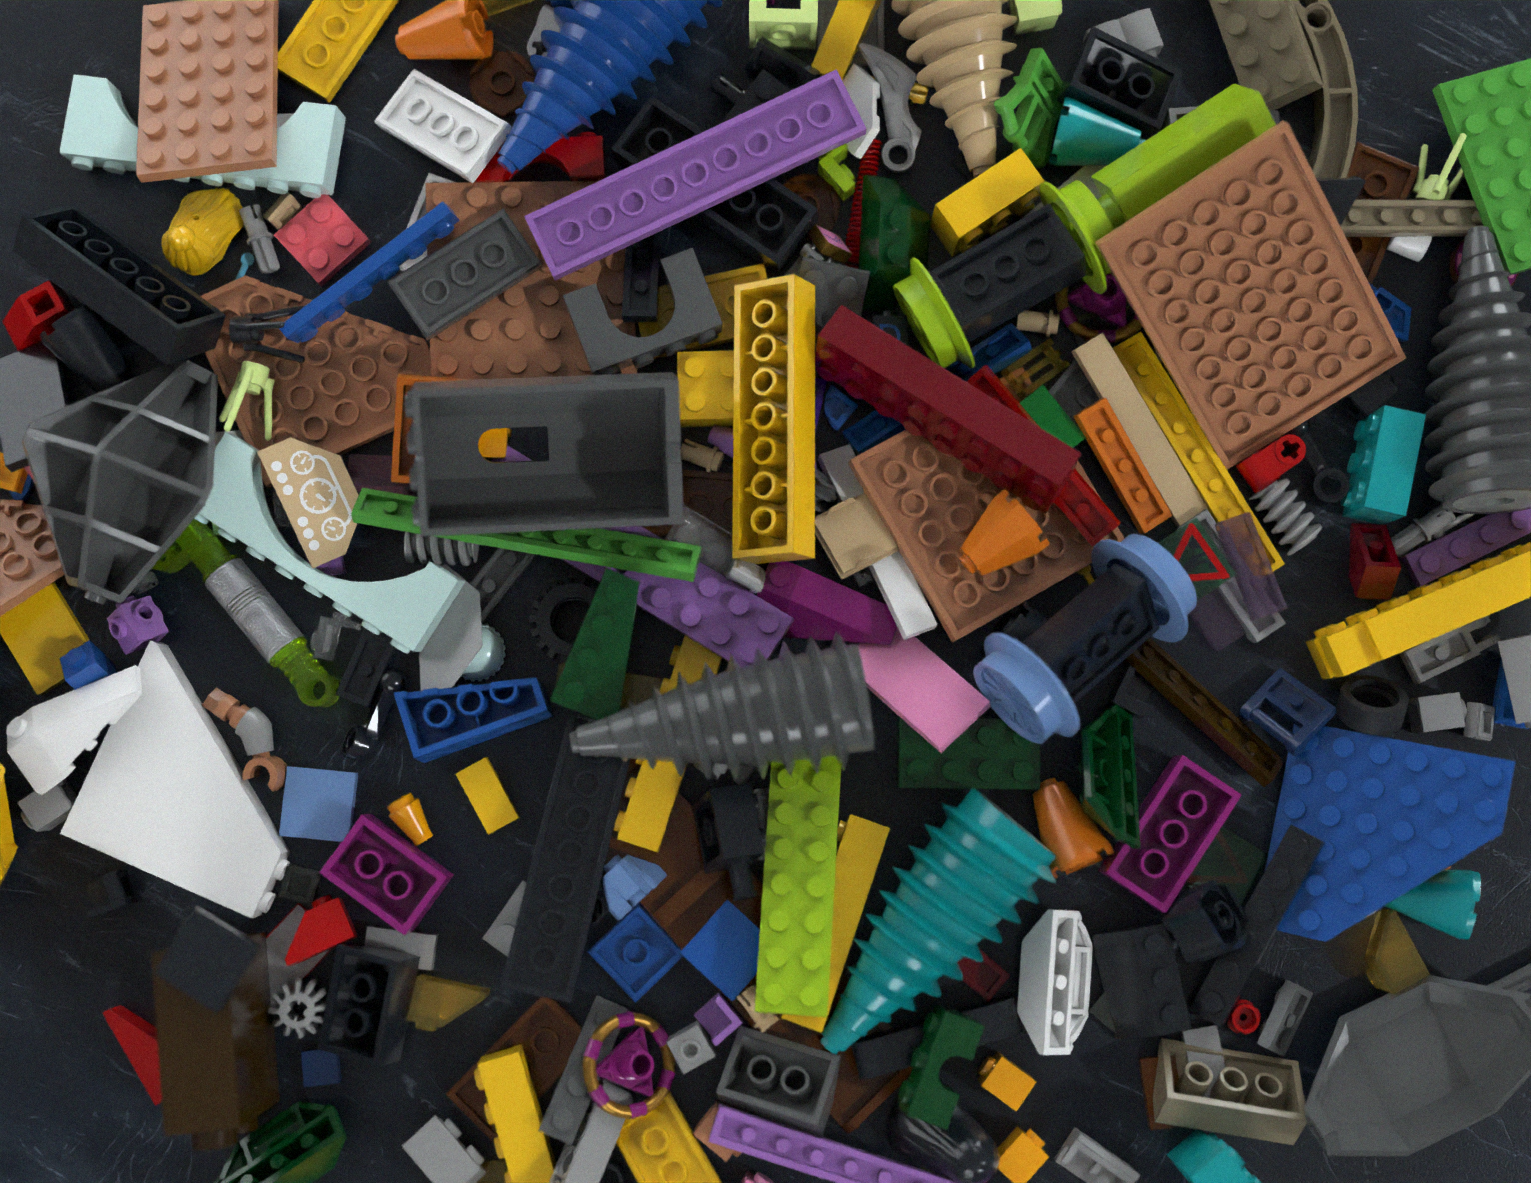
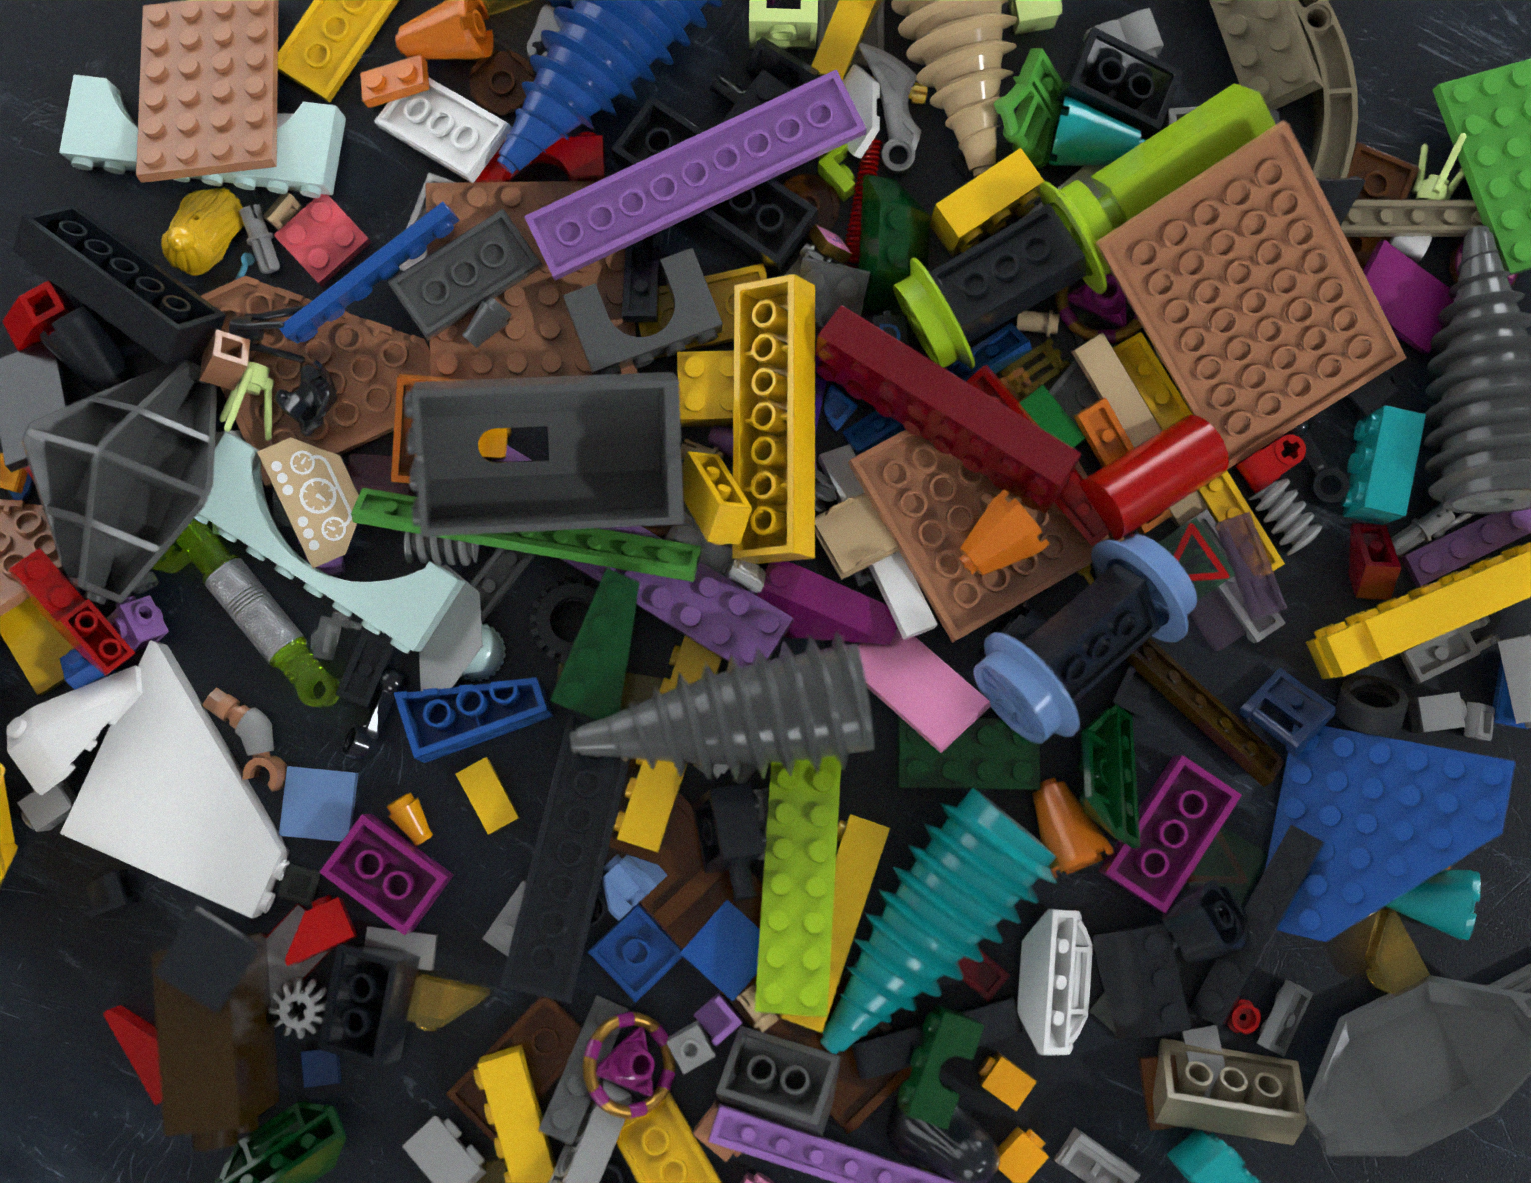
none -> red slope [9,548,135,676]
none -> nougat brick [199,329,250,390]
none -> black helmet [275,360,337,437]
none -> orange plate [360,54,429,108]
none -> dark grey cone [462,296,512,349]
none -> yellow brick [682,451,752,545]
none -> red brick [1079,415,1229,541]
none -> magenta tile [1363,240,1454,354]

